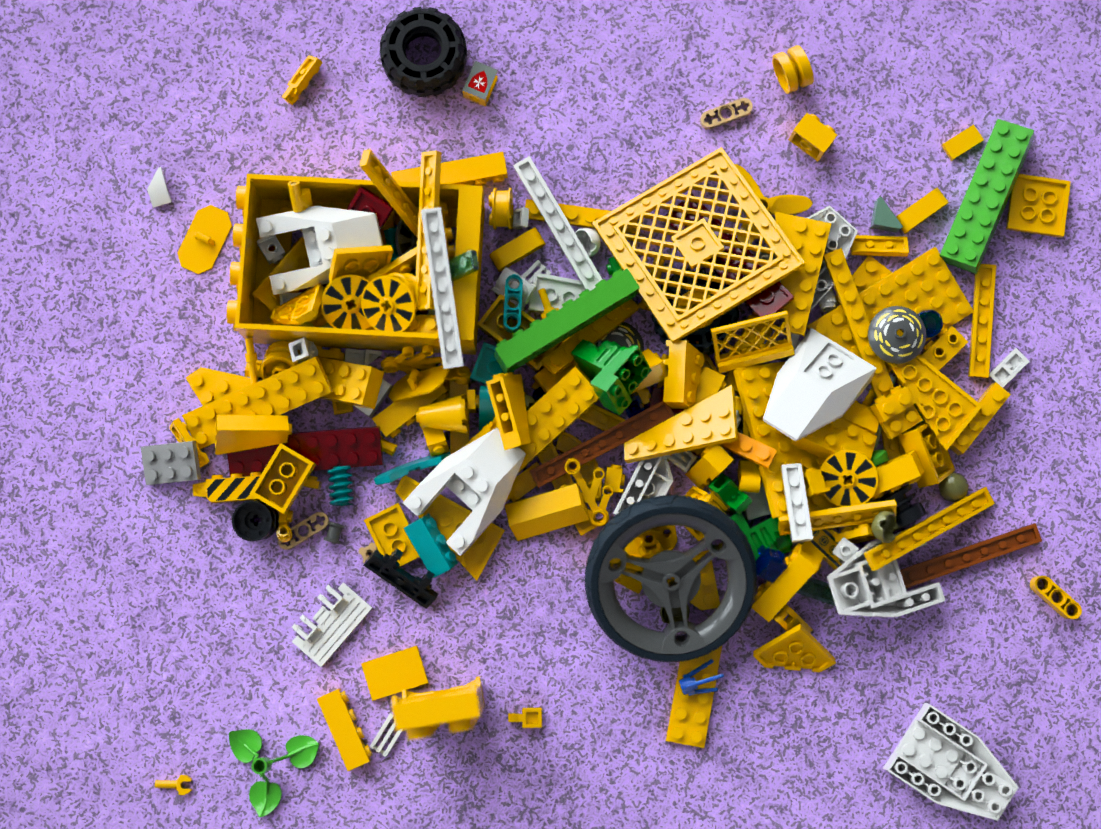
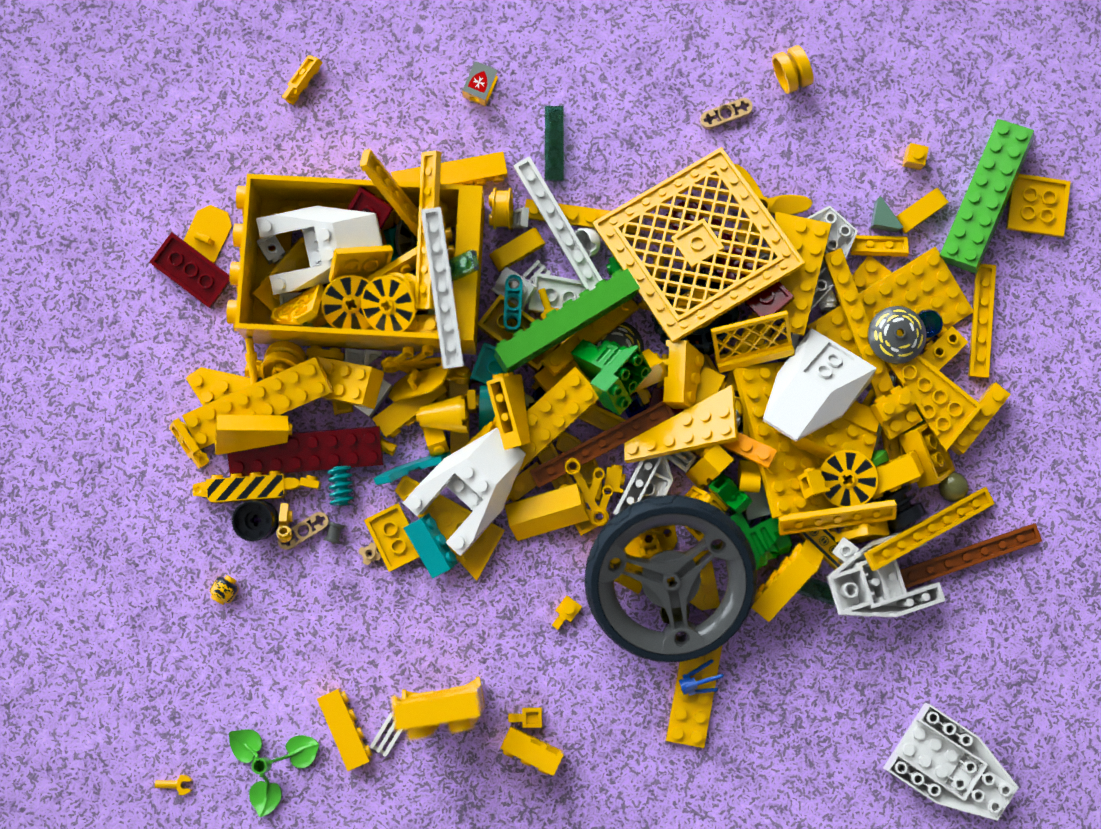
light grey plate [141,440,201,485] -> none
white slope [147,167,172,208] -> none
yellow brick [250,443,316,514] -> none
yellow piece [288,181,313,212] -> none
white brick [288,337,318,364] -> none
white hinge [292,582,373,667] -> none
yellow tile [361,646,429,701] -> none
black hinge [363,548,438,609] -> none
black tyre [380,7,467,97] -> none
yellow plate [753,624,836,672] -> none
clear blue brick [756,545,787,583] -> none
yellow plate [773,604,813,633] -> none
white plate [781,463,813,543] -> none
yellow brick [788,113,837,162] -> none
olive hair [871,511,898,543] -> none
yellow tile [941,125,984,161] -> none
white slope [989,348,1030,388] -> none
yellow beam [1030,576,1082,619] -> none
none -> dark red plate [149,232,230,308]
none -> head [210,575,239,605]
none -> yellow wedge [500,726,564,776]
none -> clear green plate [545,106,564,181]
none -> yellow plate [552,595,582,630]
none -> yellow brick [902,143,929,170]

